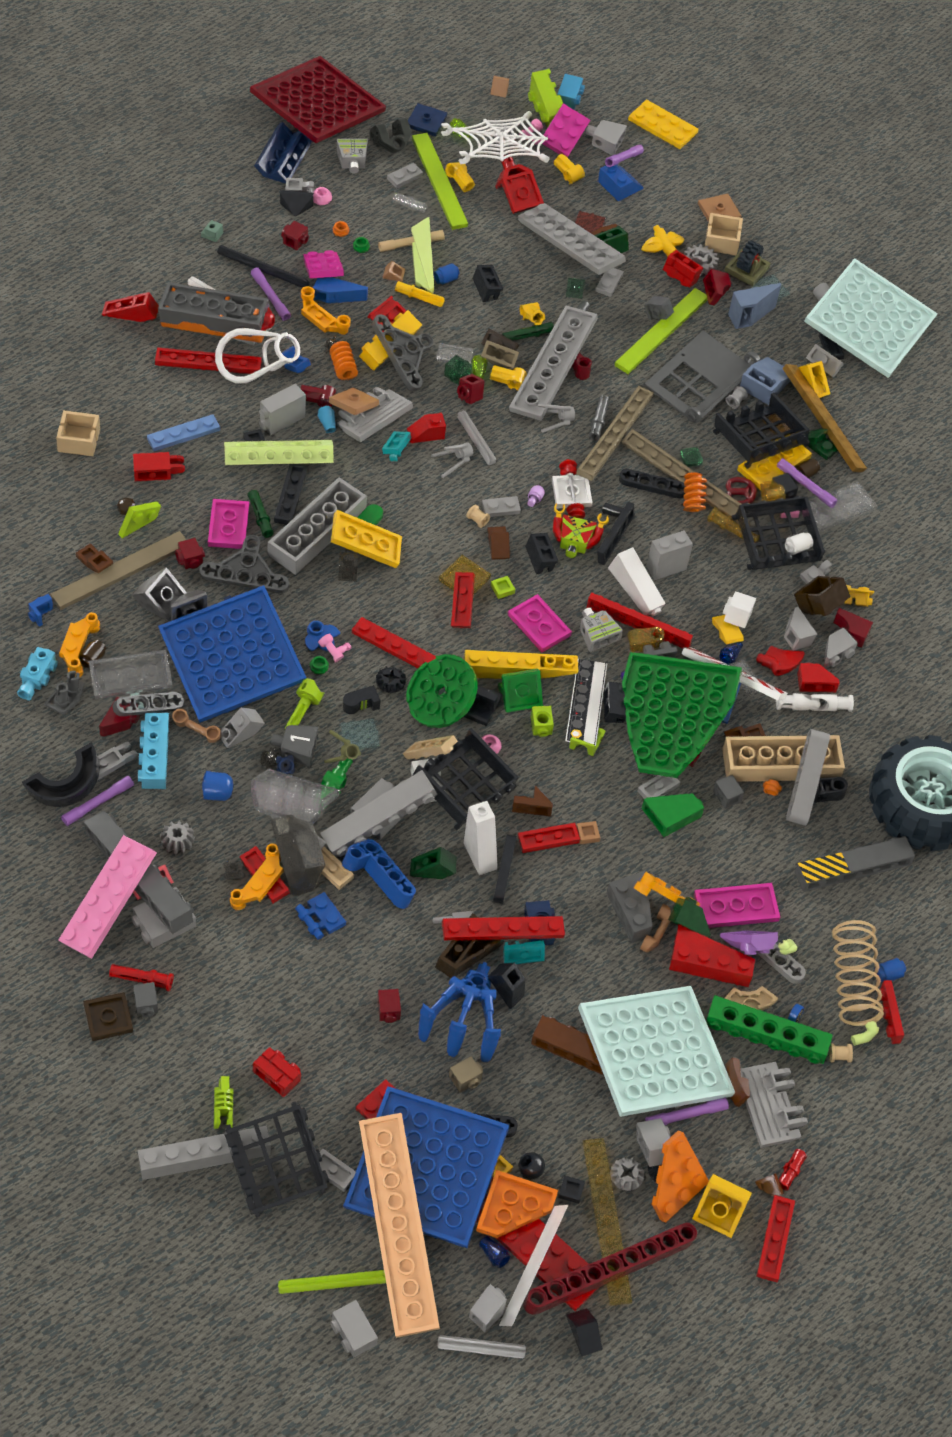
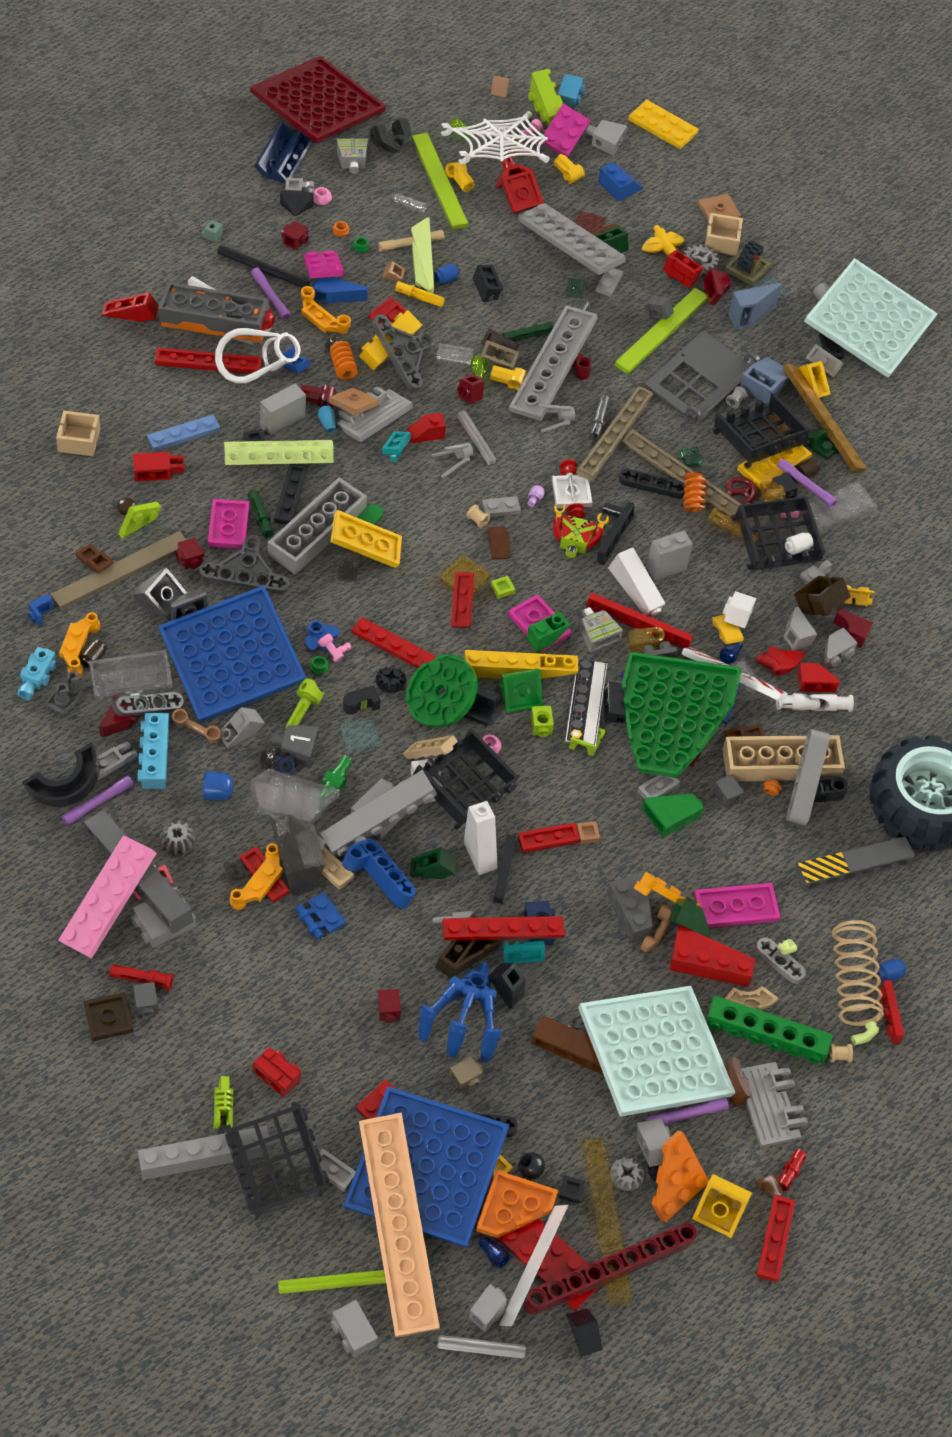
olive plant [324,730,361,763] -> none
light grey plate [387,162,423,189] -> none
dark blue plate [408,103,448,137] -> none
clear green brick [444,355,472,385] -> none
reddish brown slope [512,786,553,817] -> none
yellow piece [520,302,545,325] -> none
black hinge [525,533,558,574] -> none
medium lavender piece [605,145,644,167] -> none
medium lavender slope [720,930,778,955] -> none
blue tile [788,1004,804,1022] -> none
none -> green slope [526,611,570,653]

